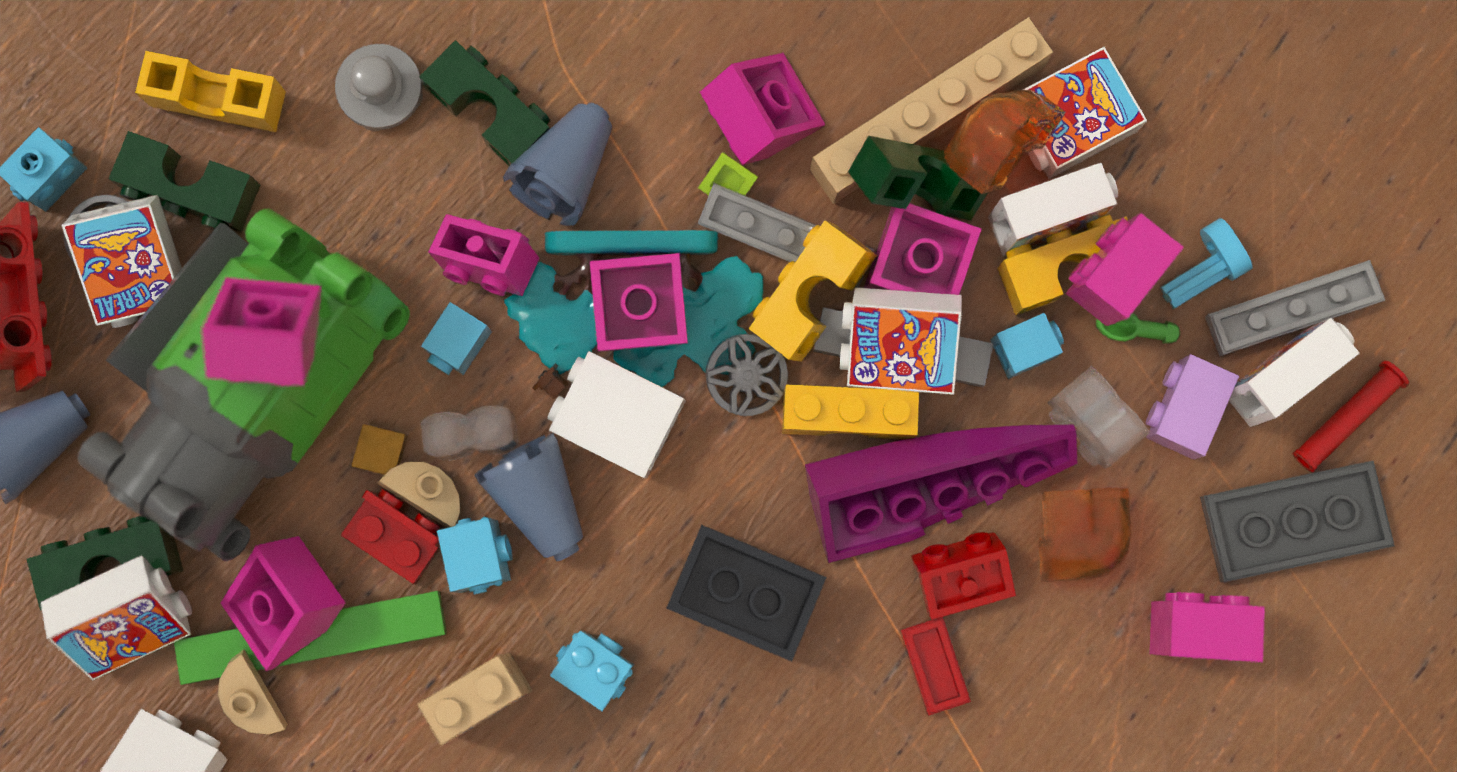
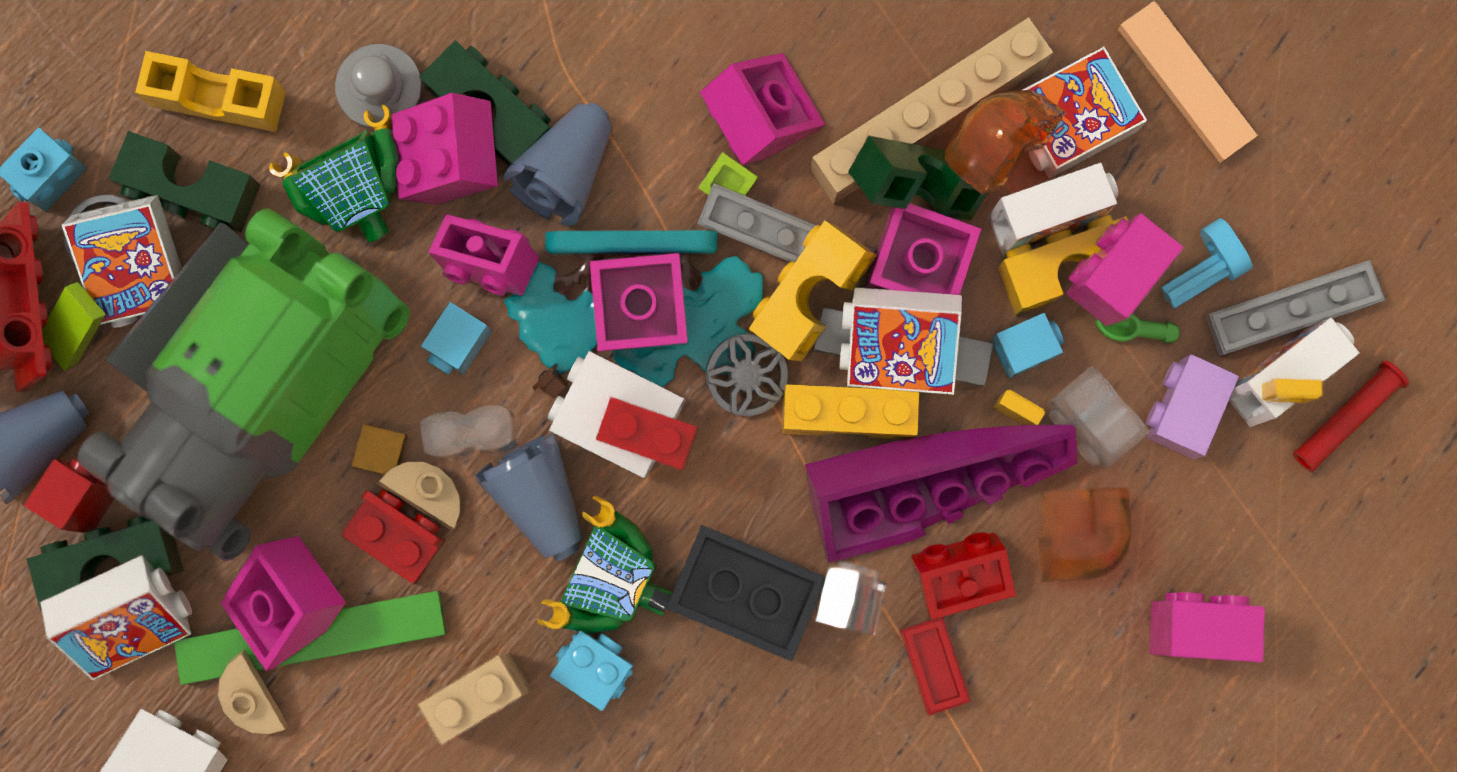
dark pink slope [202,277,321,386] -> none
medium azure head [437,517,513,595] -> none
dark grey tile [1200,461,1395,582] -> none
none -> red brick [23,458,115,533]
none -> lime tile [42,282,106,371]
none -> green torso [269,105,399,242]
none -> dark pink brick [392,93,498,205]
none -> torso [537,496,673,634]
none -> red brick [595,397,699,470]
none -> clear brick [816,561,887,636]
none -> yellow tile [993,389,1045,425]
none -> light nougat tile [1118,1,1258,163]
none -> yellow tile [1262,379,1322,403]

